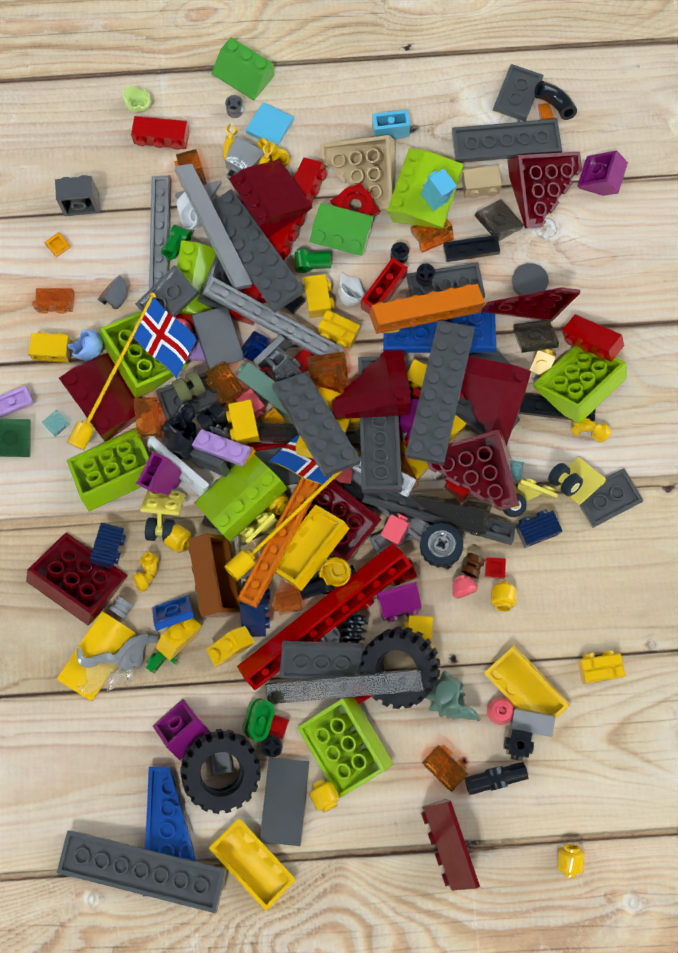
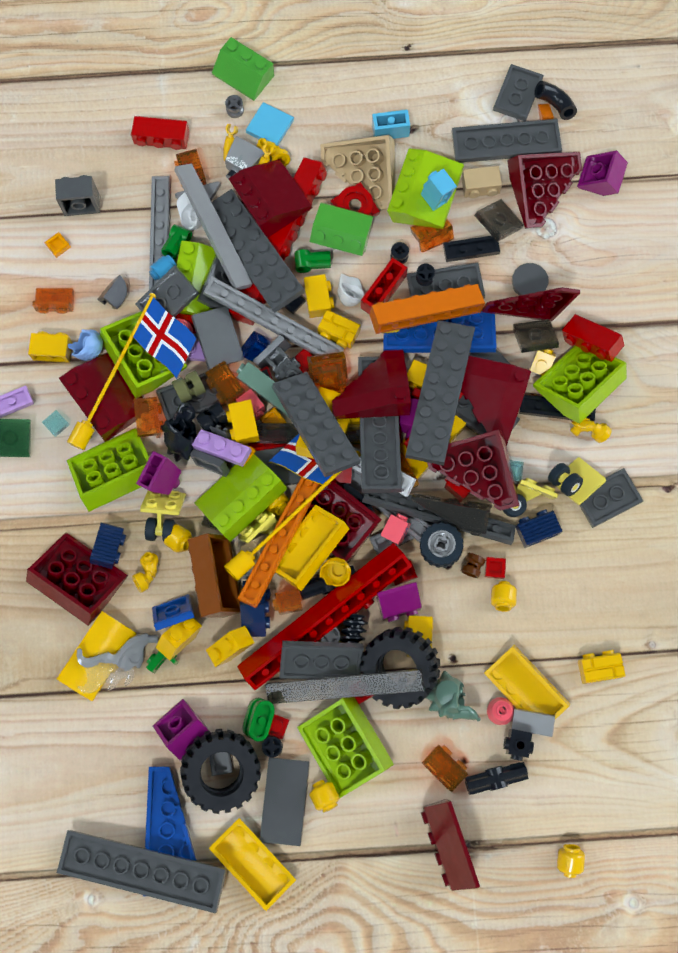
light grey wheel [109,595,134,619] -> none
yellowish green hair [123,85,151,113] -> none
white tile [146,436,209,497] -> none
coral cone [452,575,478,599] -> none
none -> dark azure brick [149,255,177,281]

